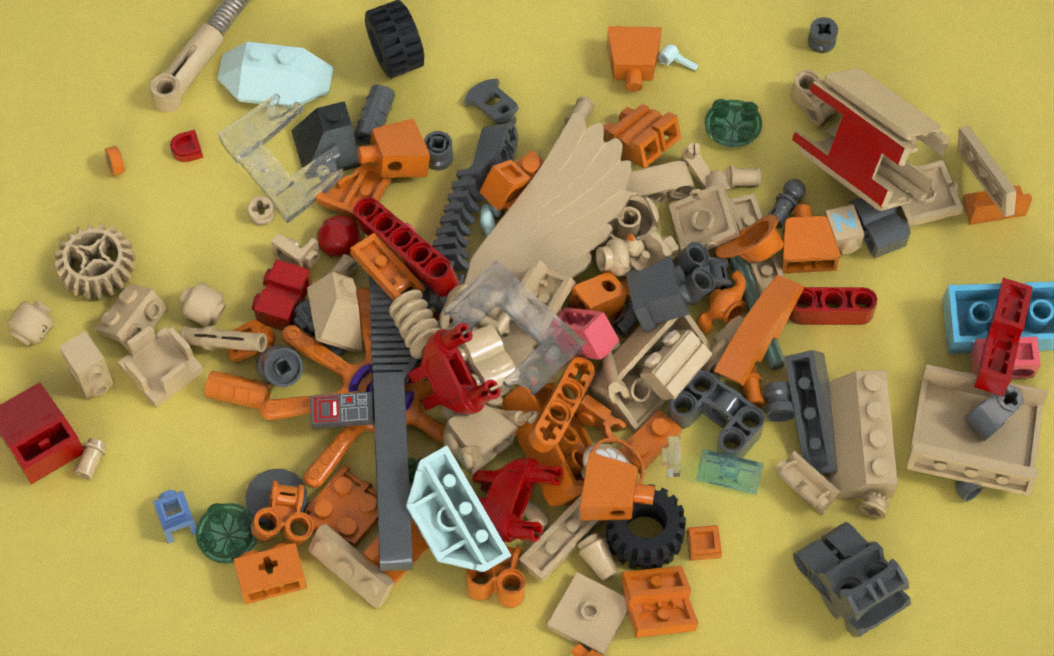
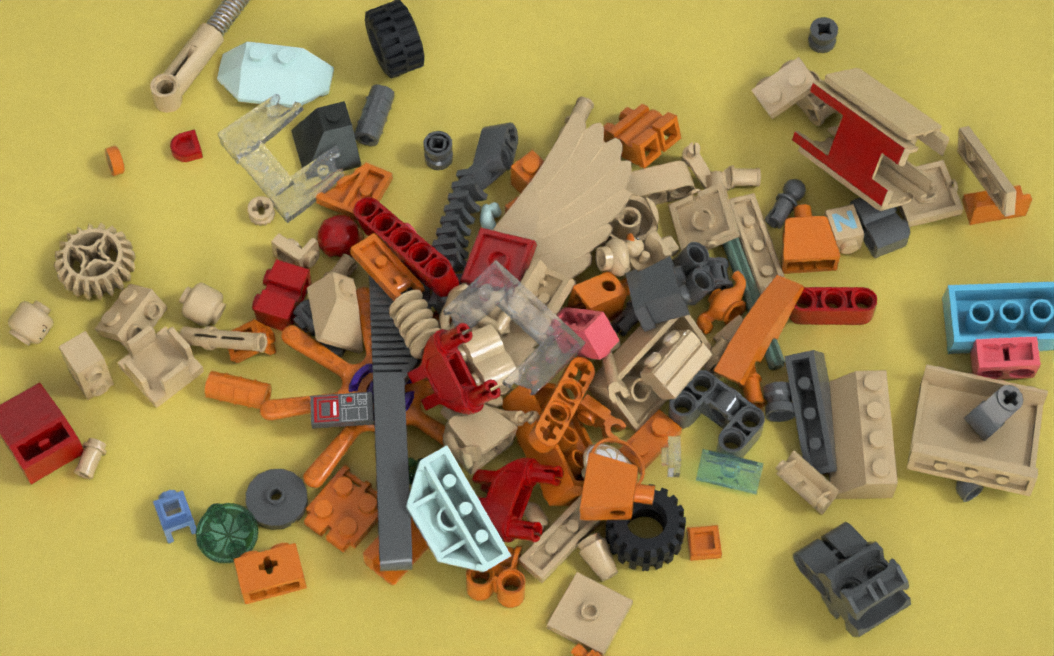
orange piece [251,480,314,546] -> none
dark grey wheel [256,345,303,387] -> none
tan plate [307,524,395,609] -> none
orange torso [357,119,430,178] -> none
dark grey piece [464,79,519,125] -> none
orange brick [479,159,531,211] -> none
orange torso [607,26,662,92] -> none
orange slope [621,566,698,638] -> none
light aqua hand [658,44,699,71] -> none
clear green dish [705,99,762,147] -> none
orange piece [715,215,784,263] -> none
tan bush [859,491,890,519] -> none
red slope [974,277,1033,397] -> none
none -> red plate [460,227,537,296]
none -> tan bracket [752,57,817,119]

